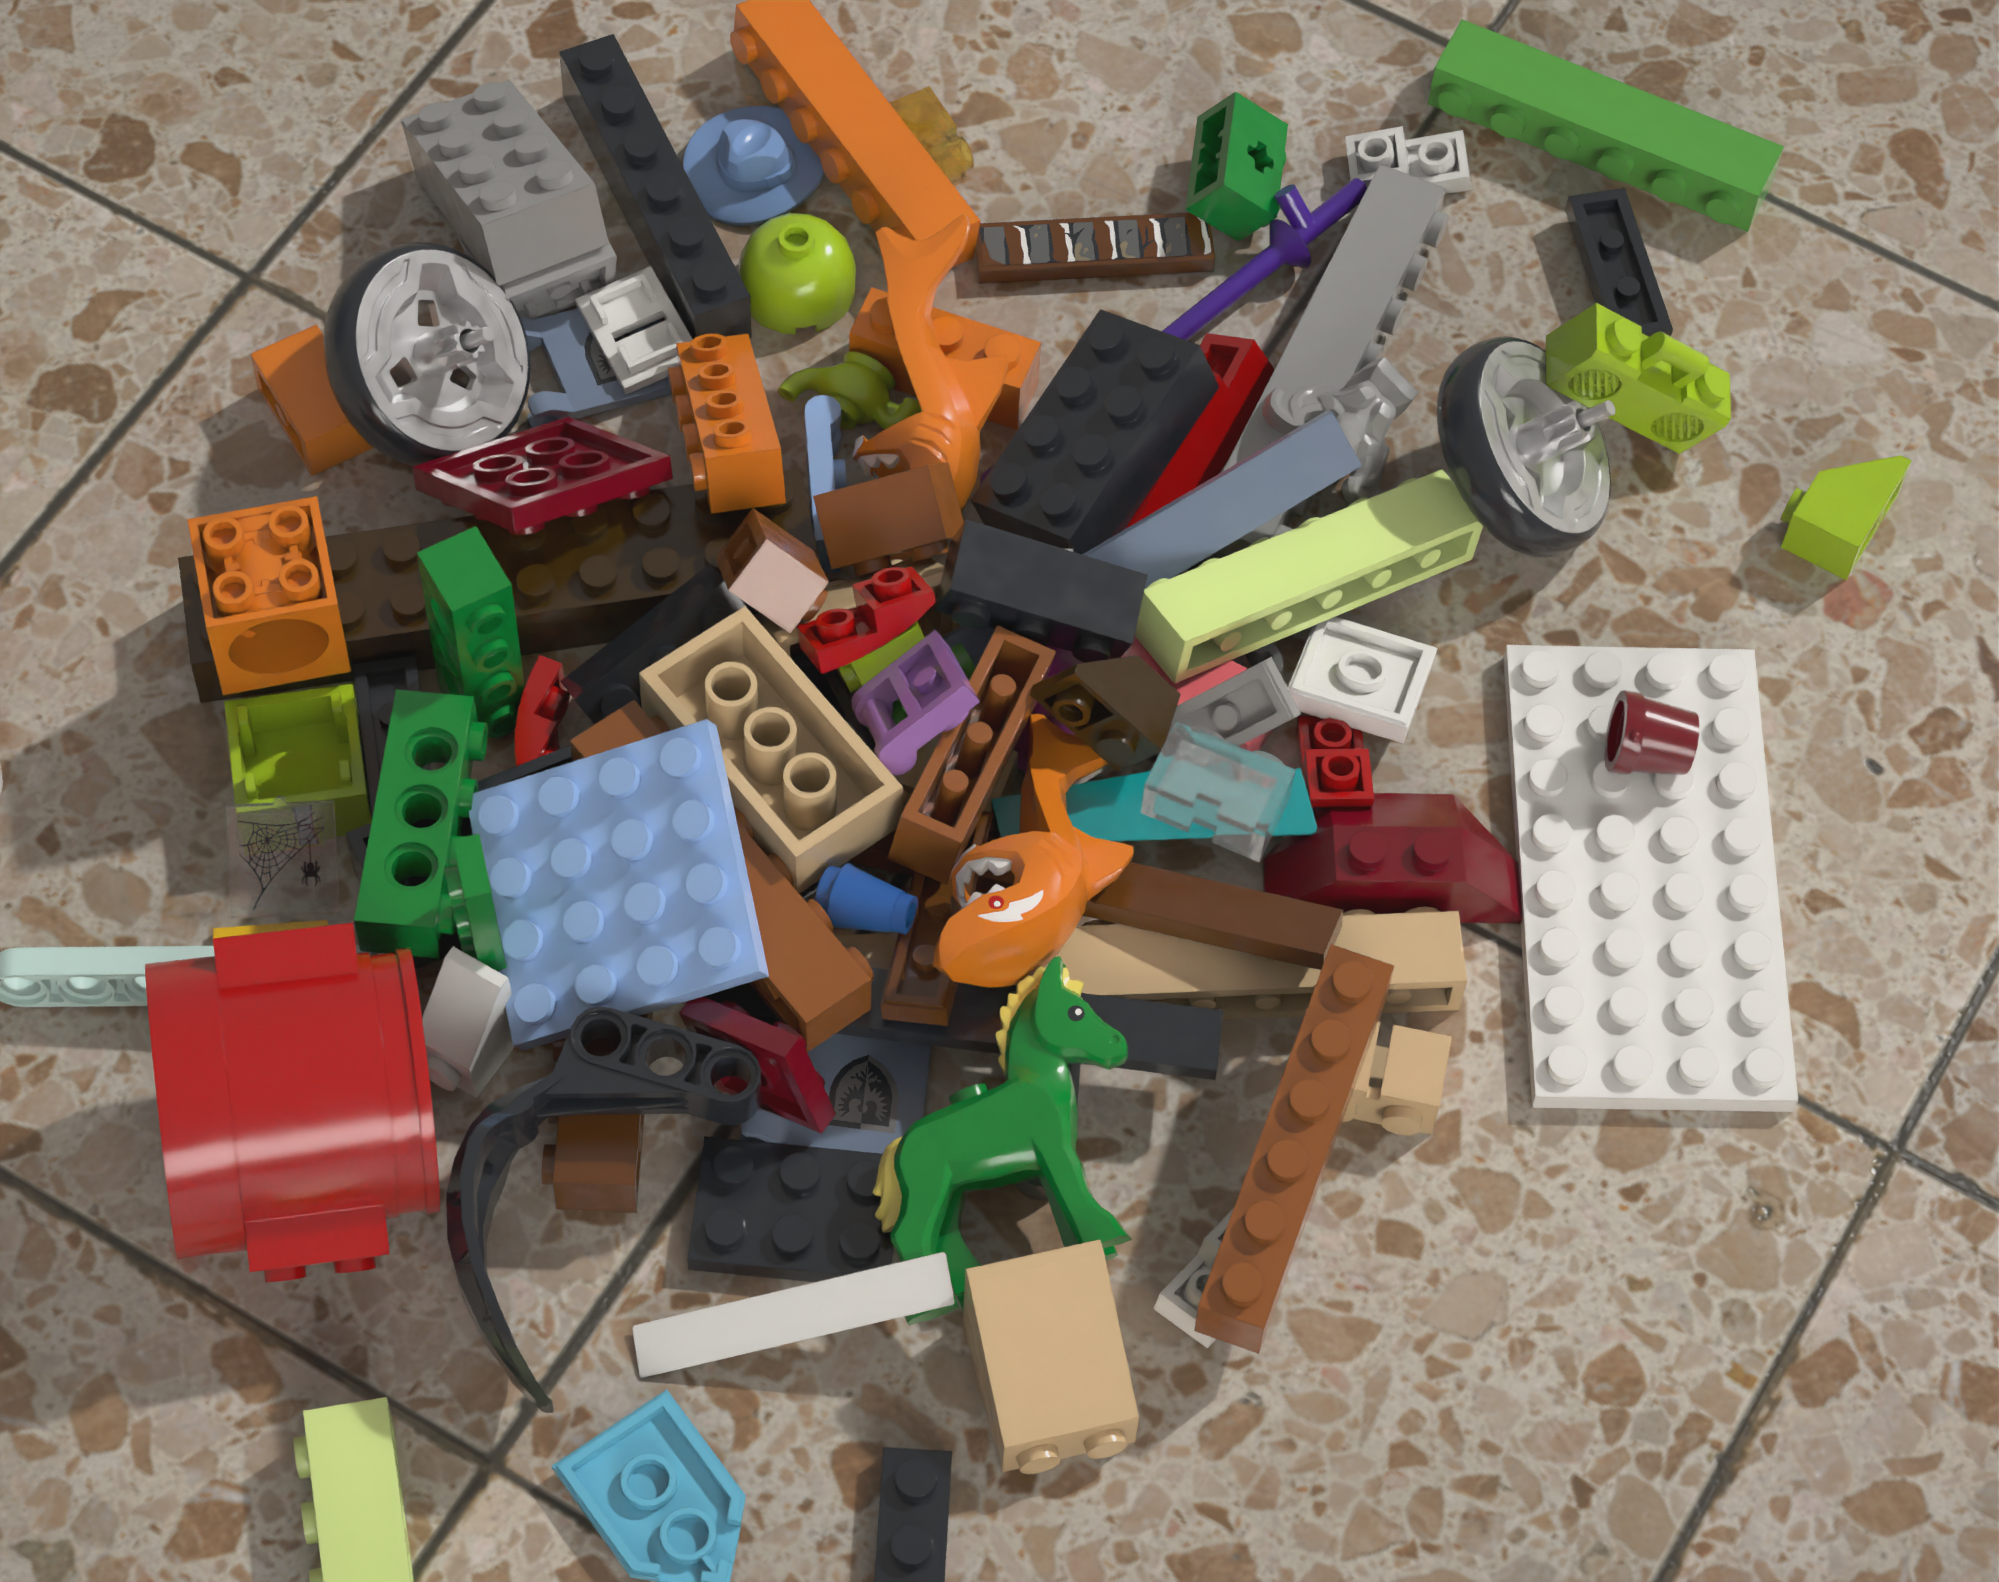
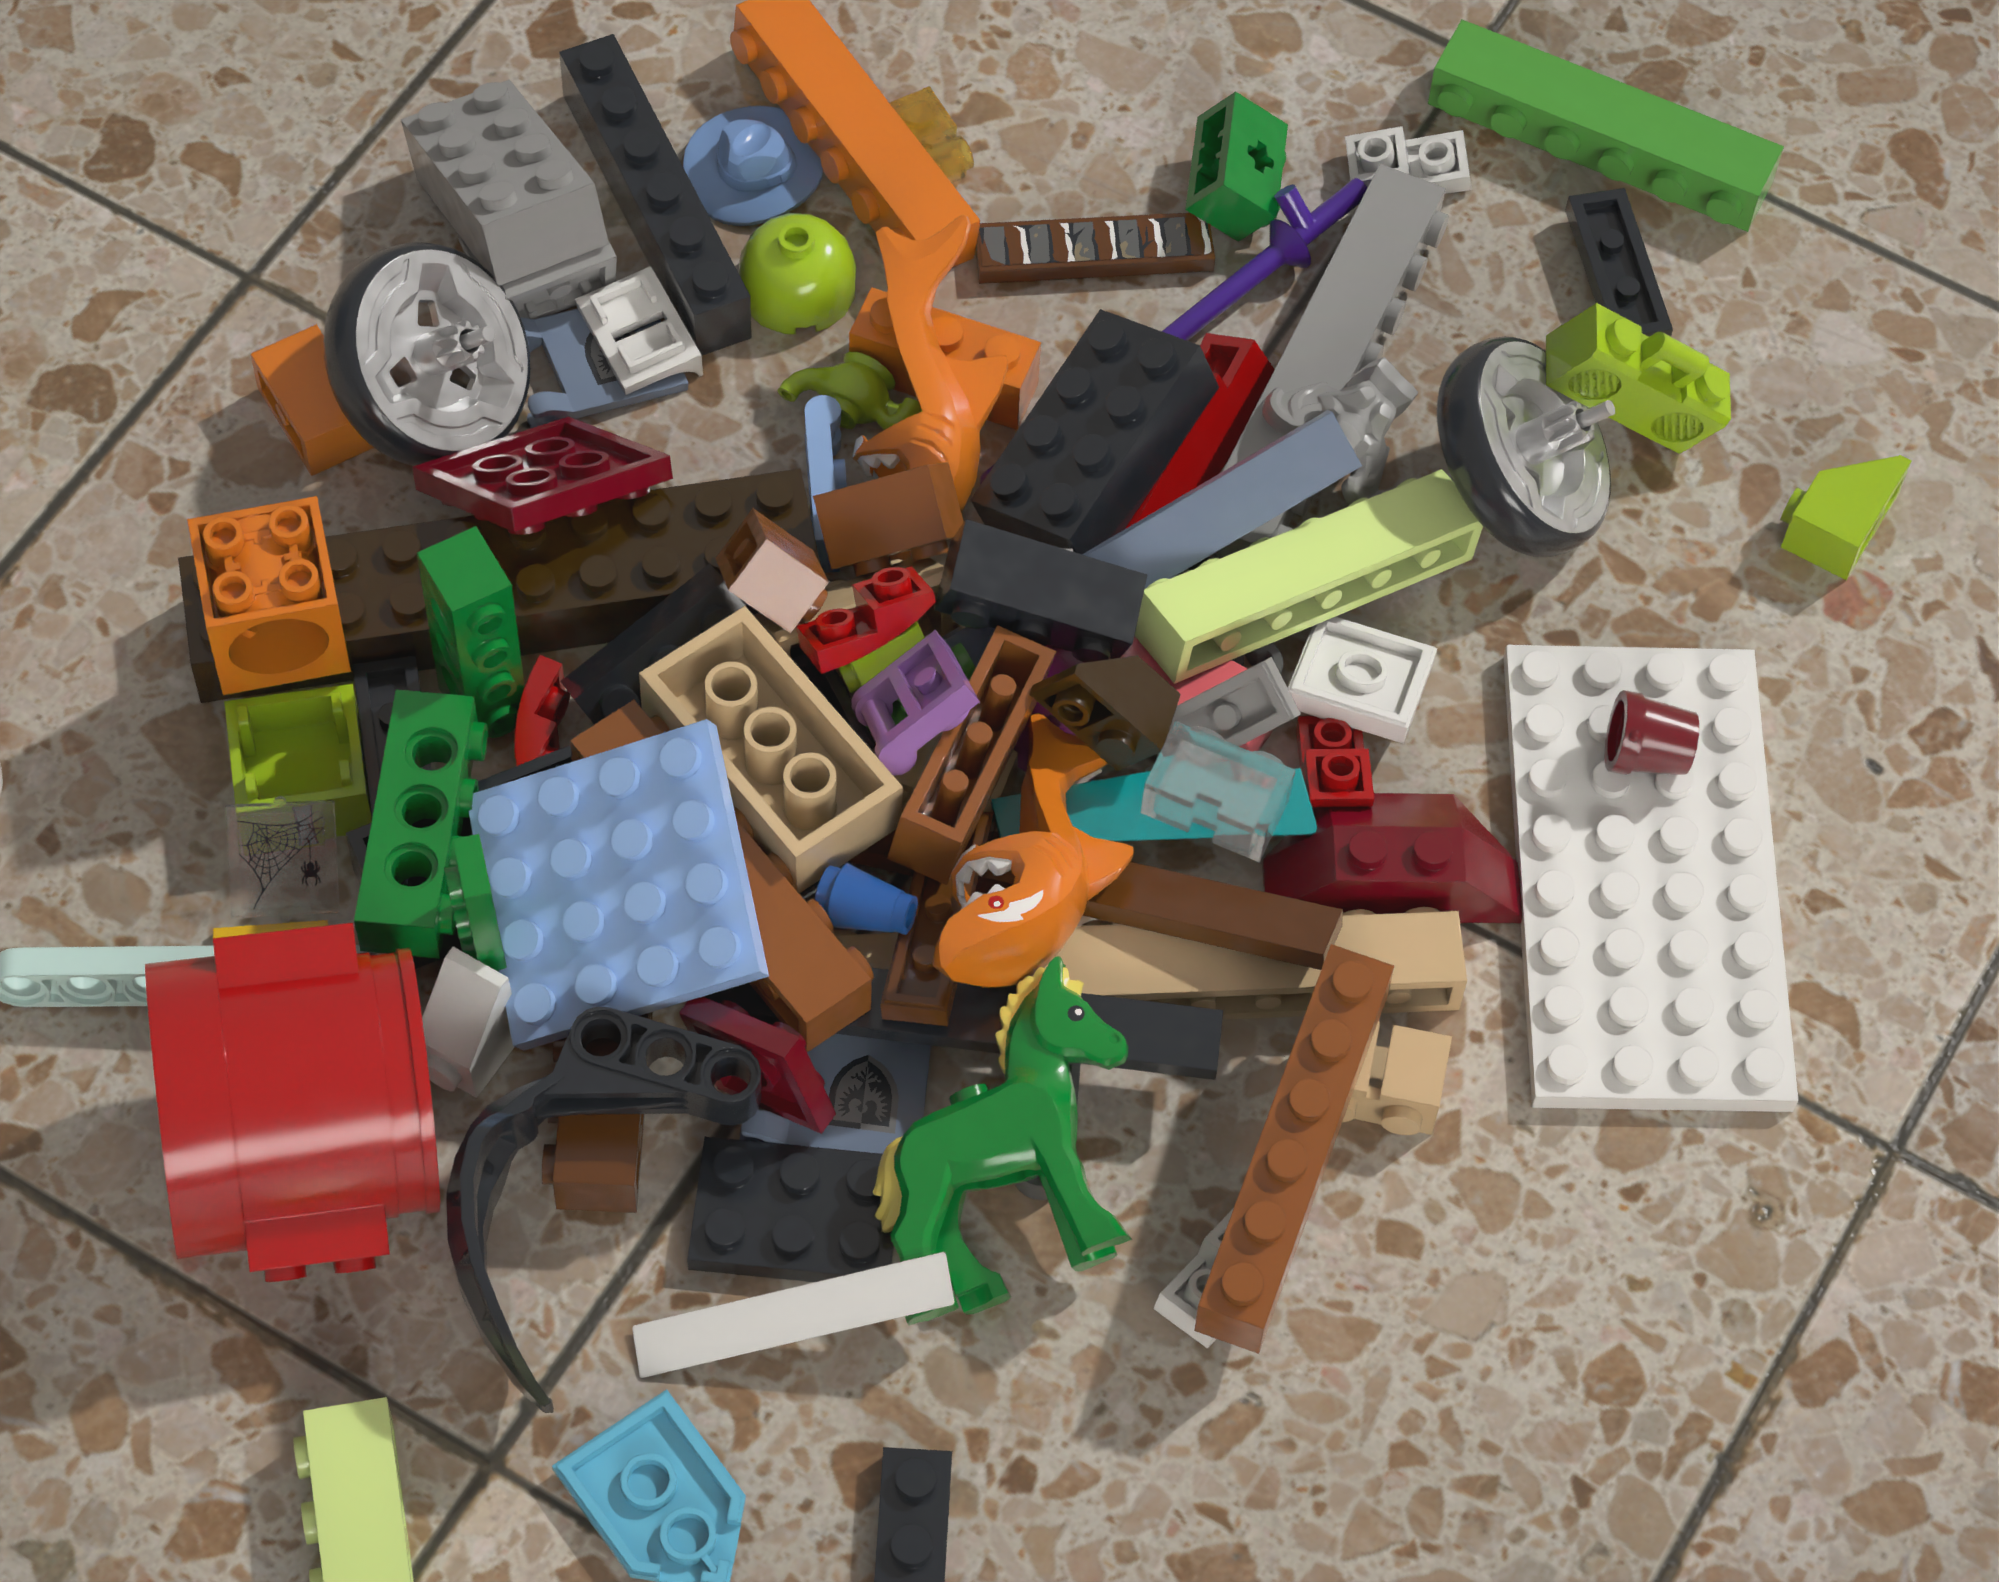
orange brick [668,334,786,514] -> none
tan slope [962,1240,1139,1474] -> none

